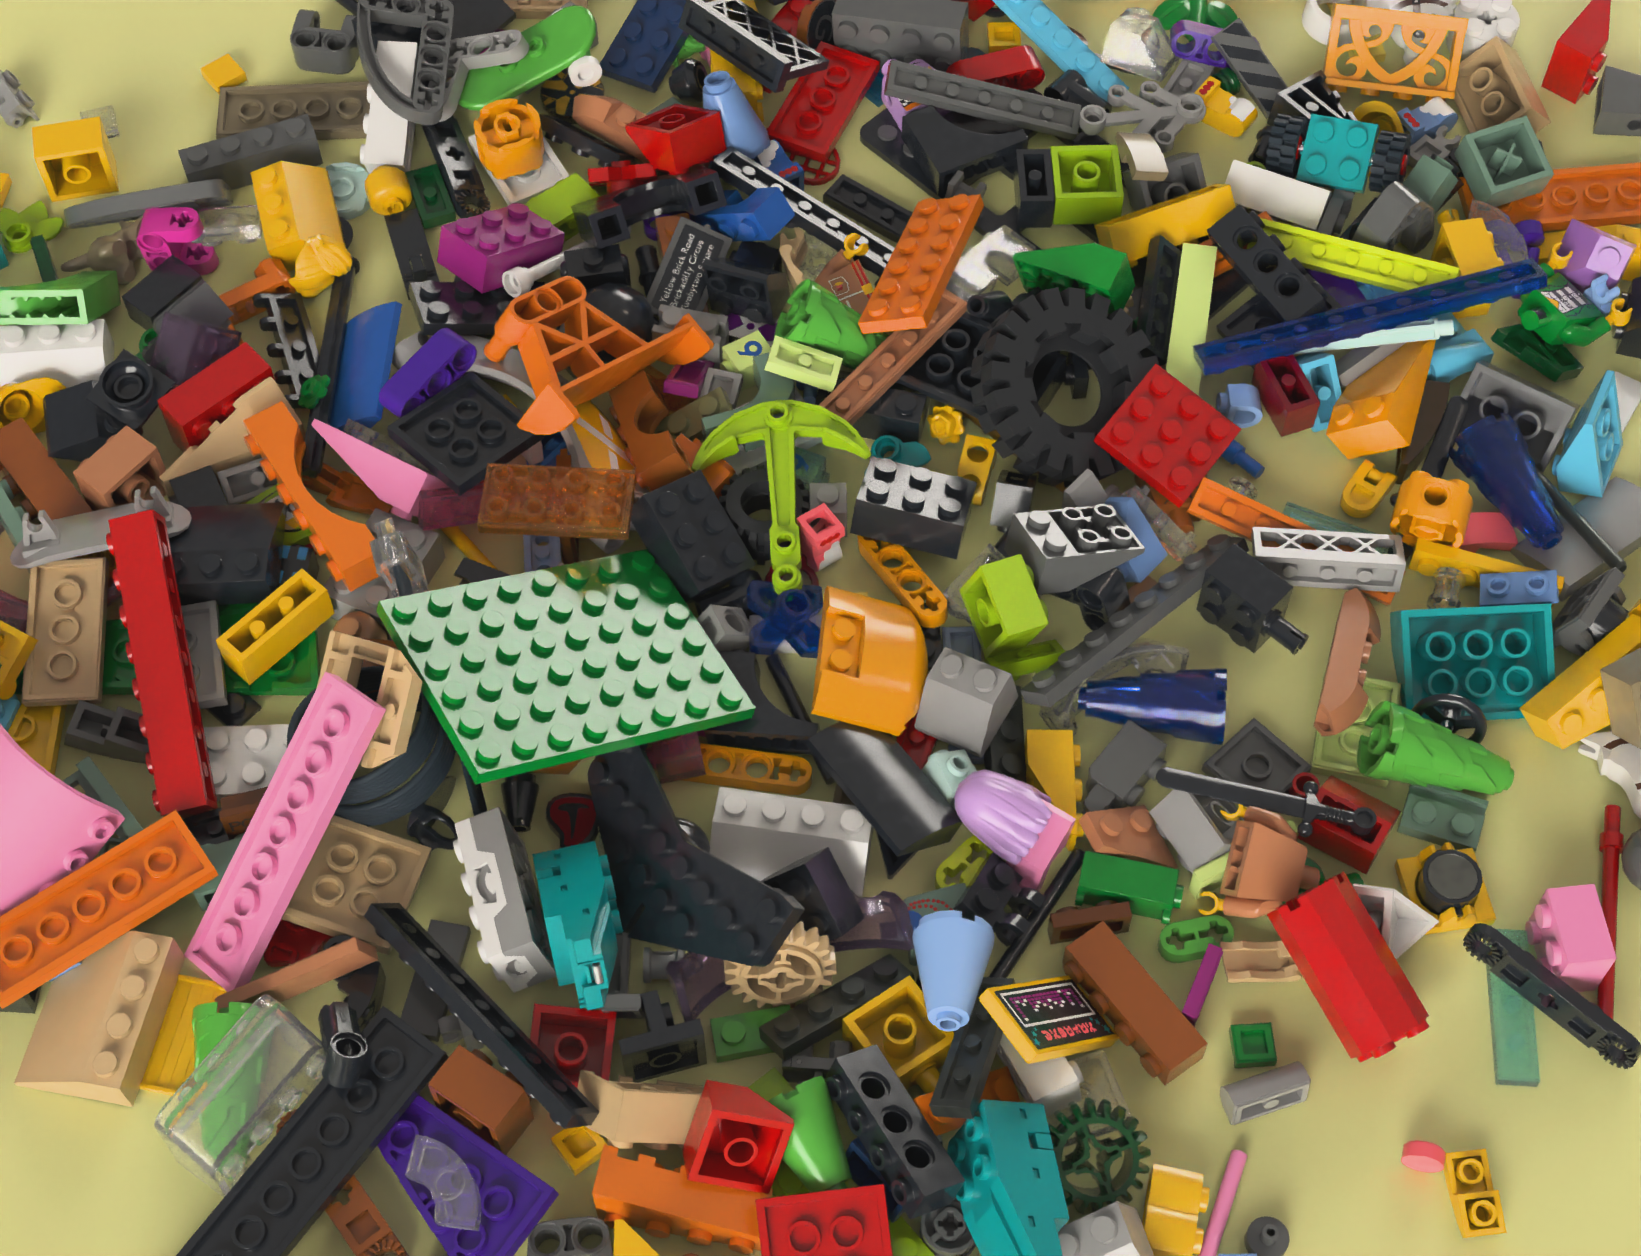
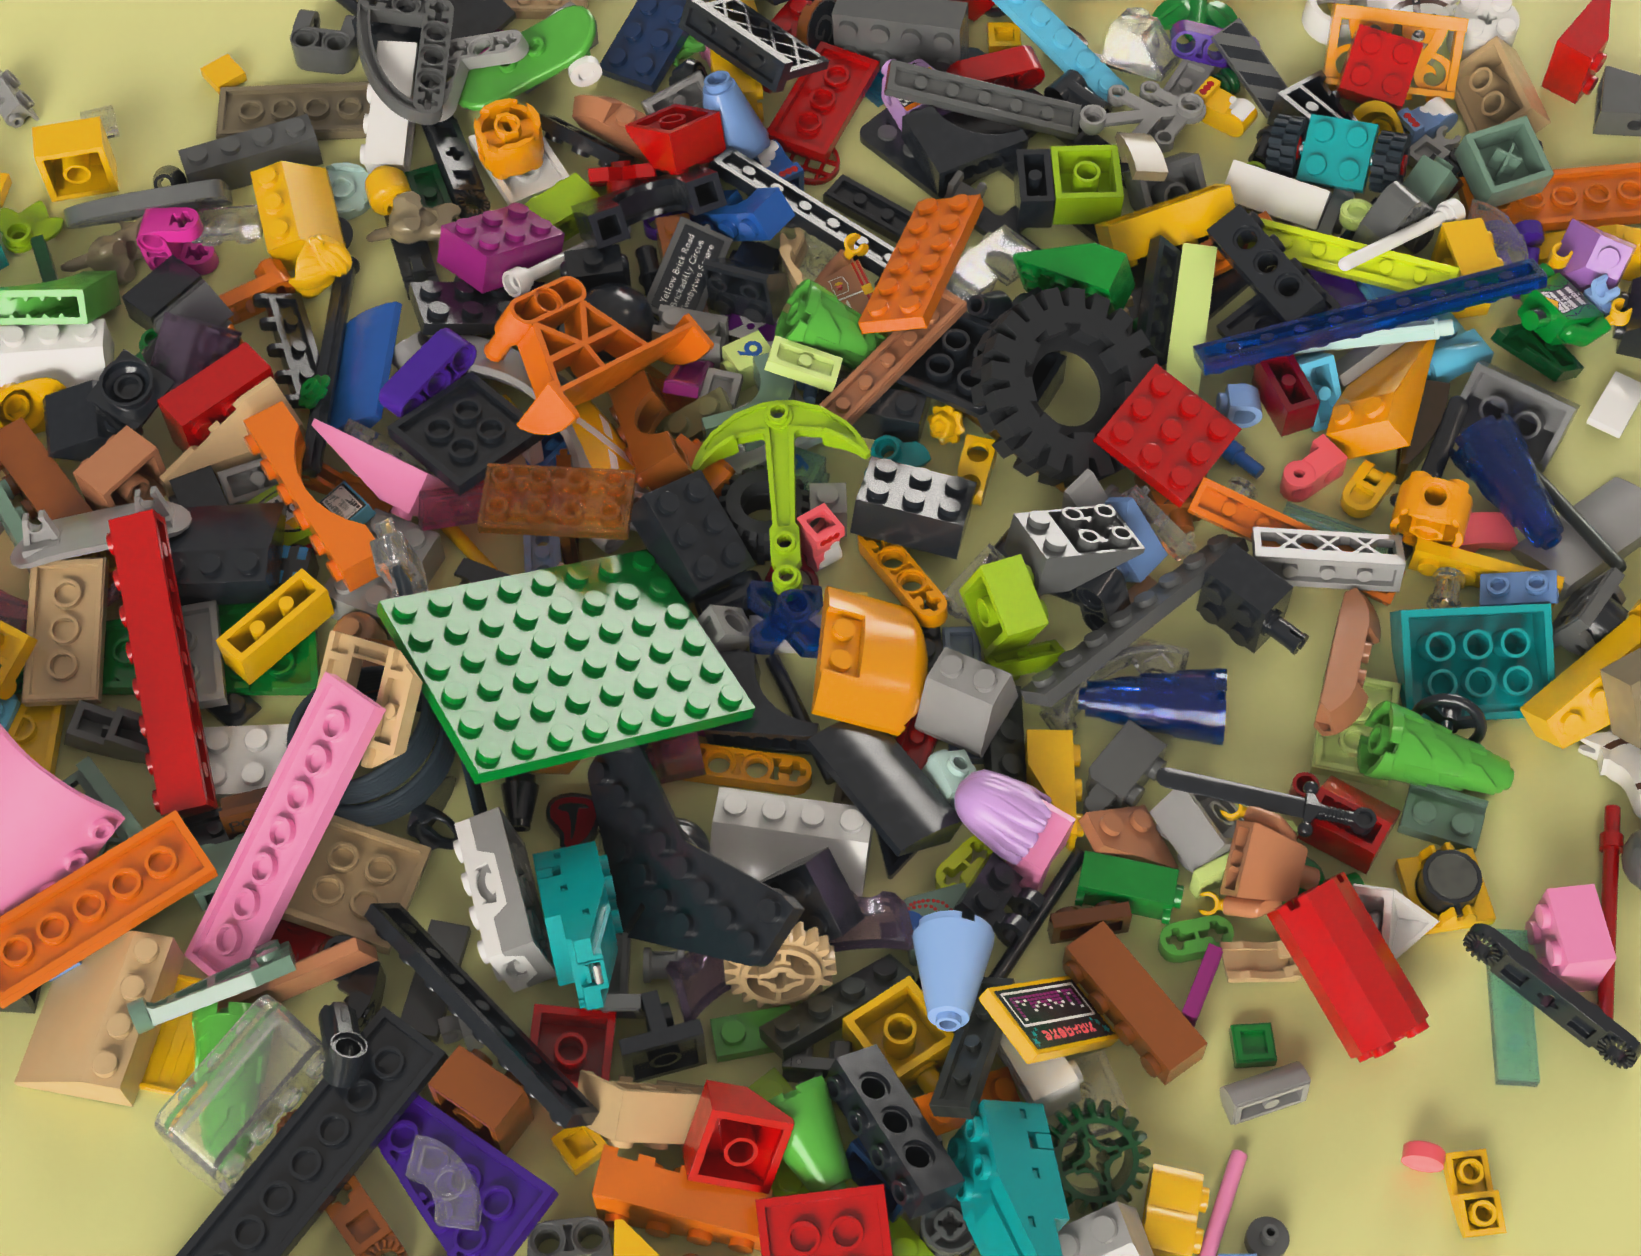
tile [540,68,605,124] -> none
slope [990,470,1037,533] -> none
black bracket [1063,352,1092,399] -> none
dark grey tile [1201,718,1312,807] -> none
medium azure slope [1552,370,1623,497] -> none
none -> sand green plate [127,939,296,1034]
none -> black cone [153,165,187,188]
none -> tile [319,481,376,524]
none -> dark tan animal [366,191,461,244]
none -> light grey brick [641,70,705,115]
none -> coral leg [1280,434,1348,502]
none -> red brick [1335,24,1424,113]
none -> white piece [1338,198,1466,271]
none -> yellowish green tile [1339,199,1373,232]

